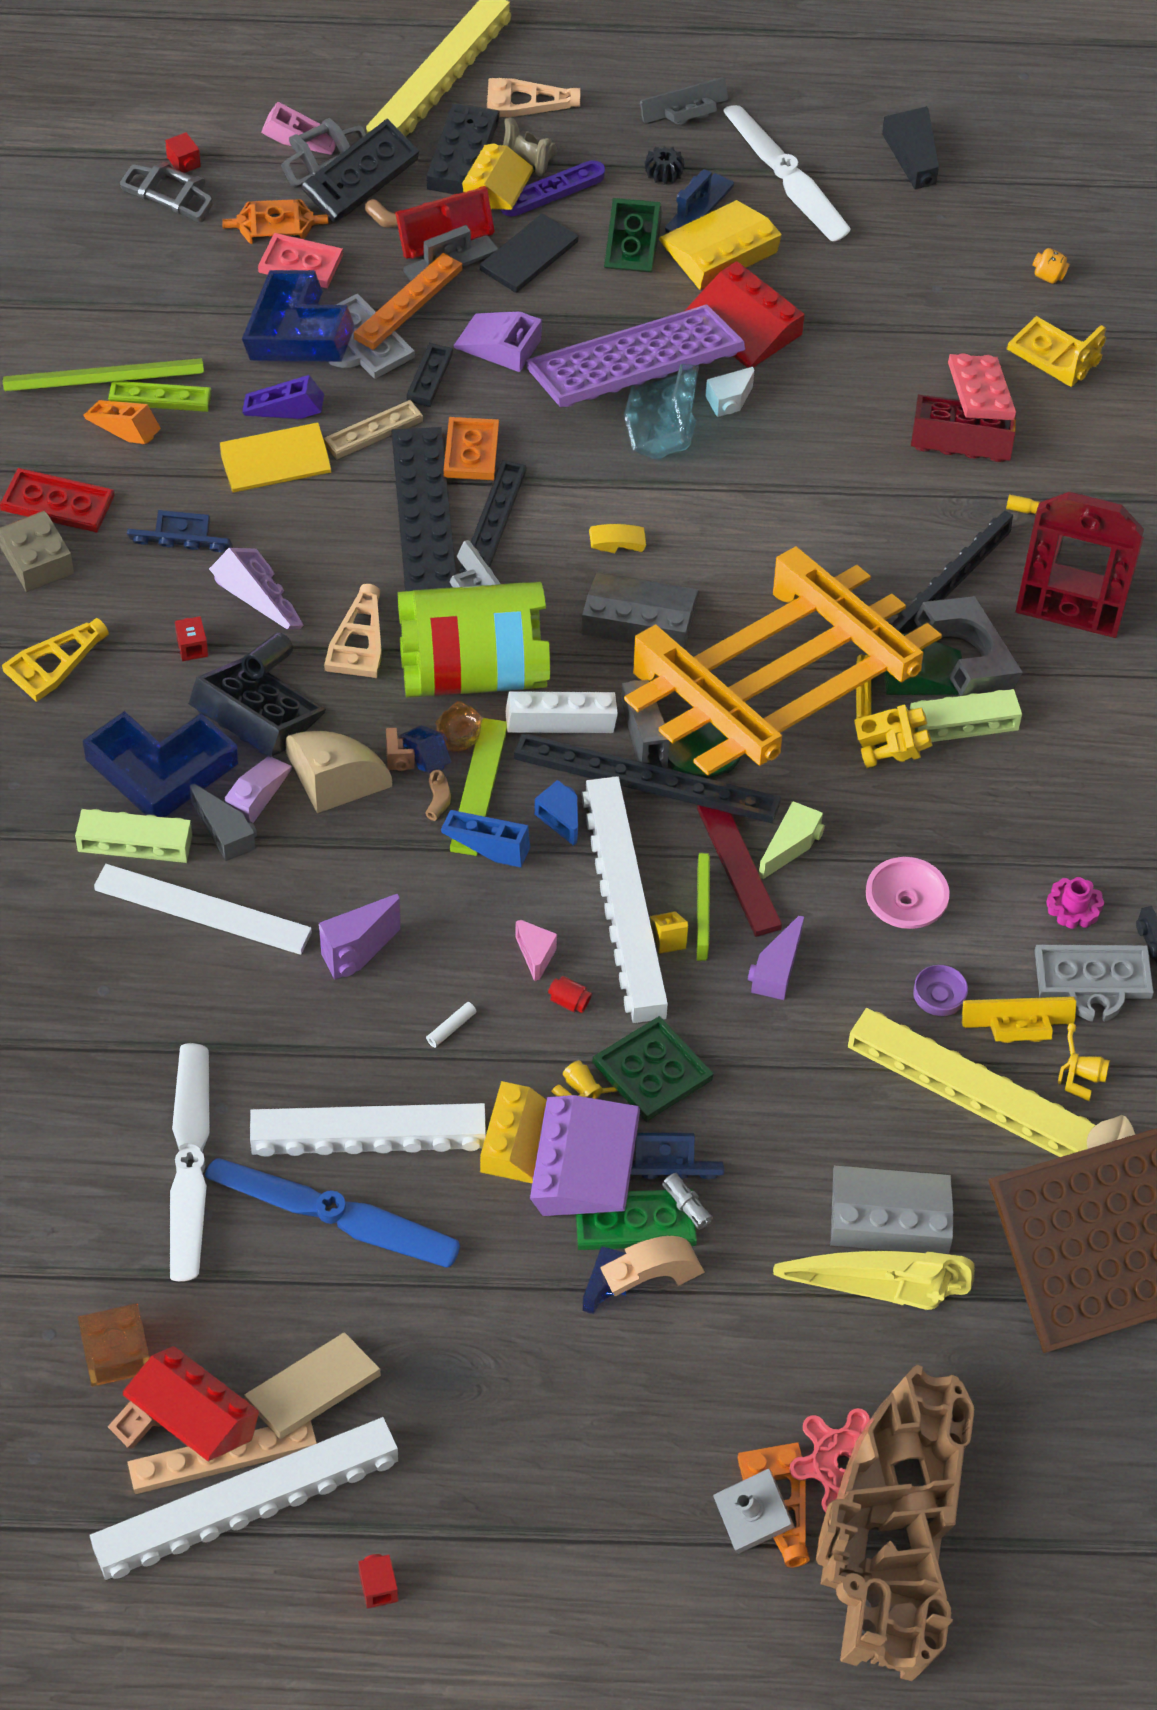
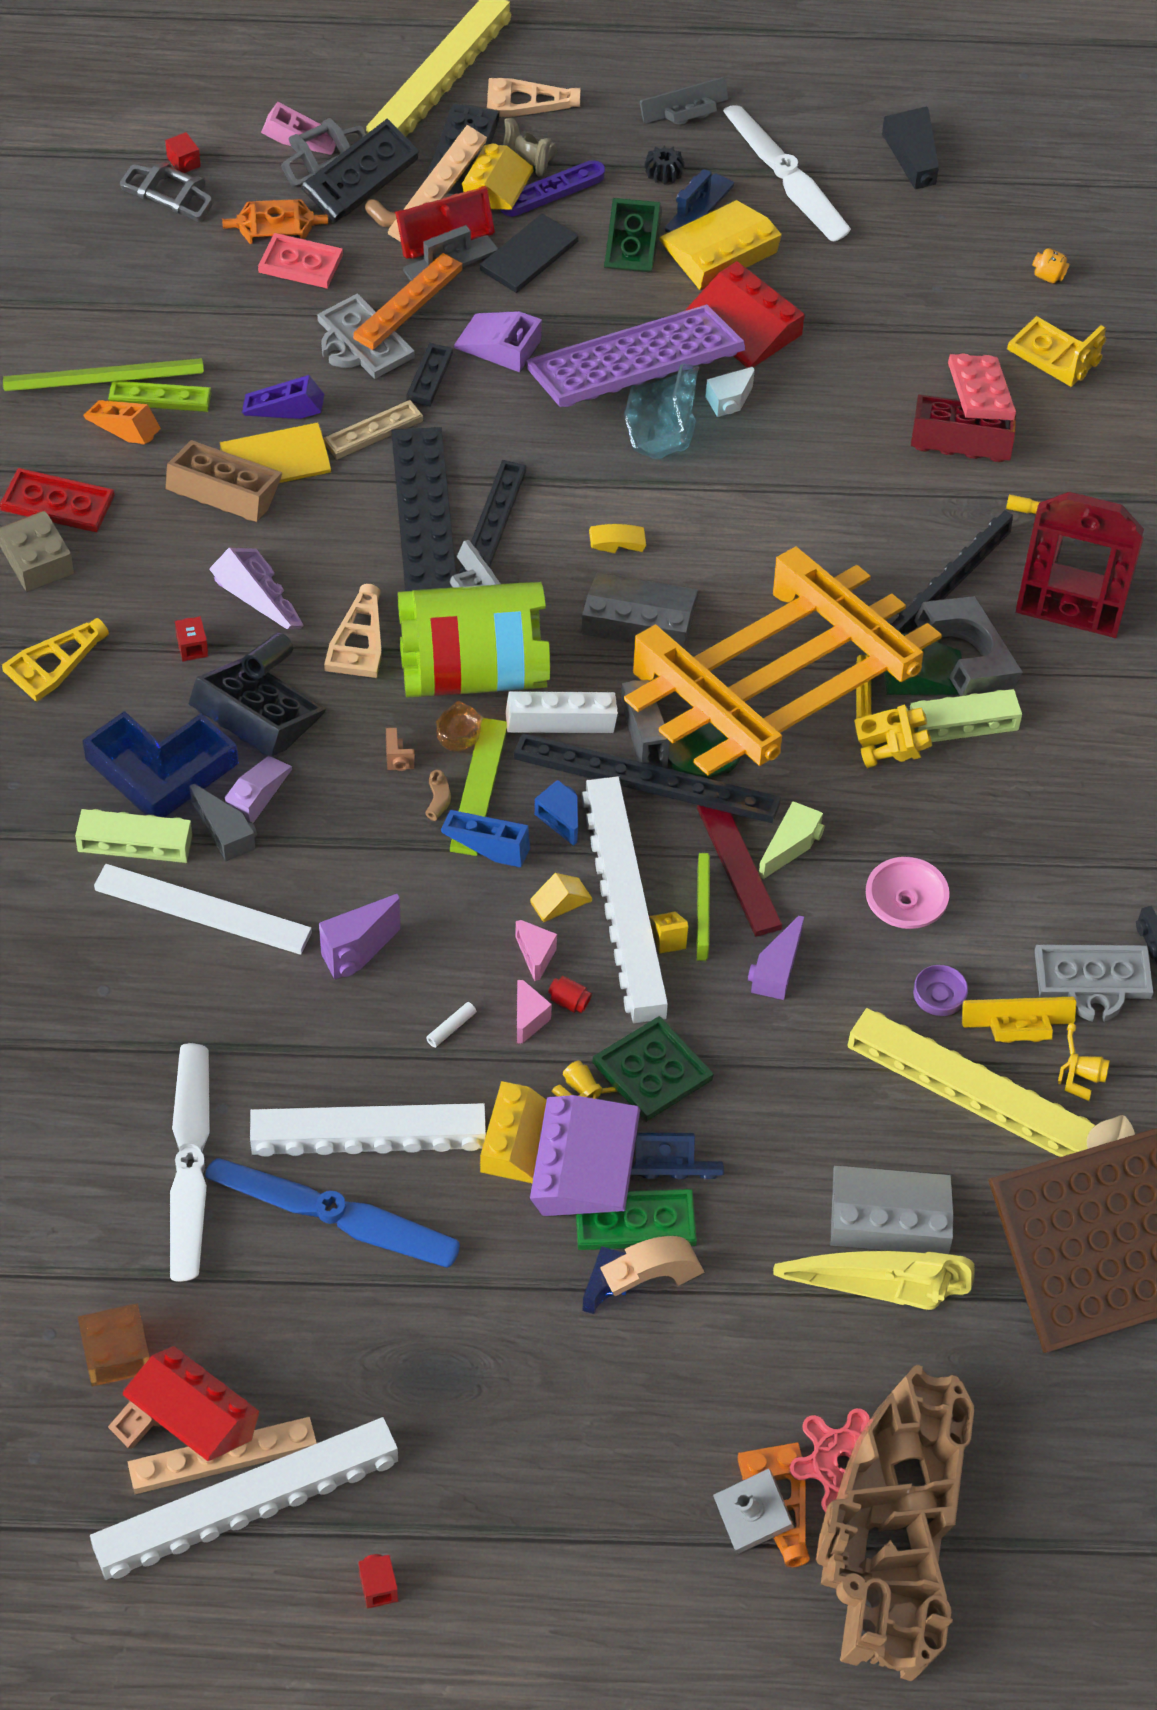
dark blue bracket [127,510,233,553] -> none
clear blue piece [242,270,355,362] -> none
tan tile [244,1332,381,1439] -> none
tan brick [286,731,392,813] -> none
clear blue arch [398,725,452,774] -> none
orange plate [444,417,499,480] -> none
light grey pin [662,1173,713,1230] -> none
dark pink plant [1046,877,1104,929] -> none
none -> medium nougat slope [165,440,282,522]
none -> light nougat plate [388,125,487,242]
none -> bright pink slope [517,980,552,1044]
none -> yellow slope [530,873,592,922]

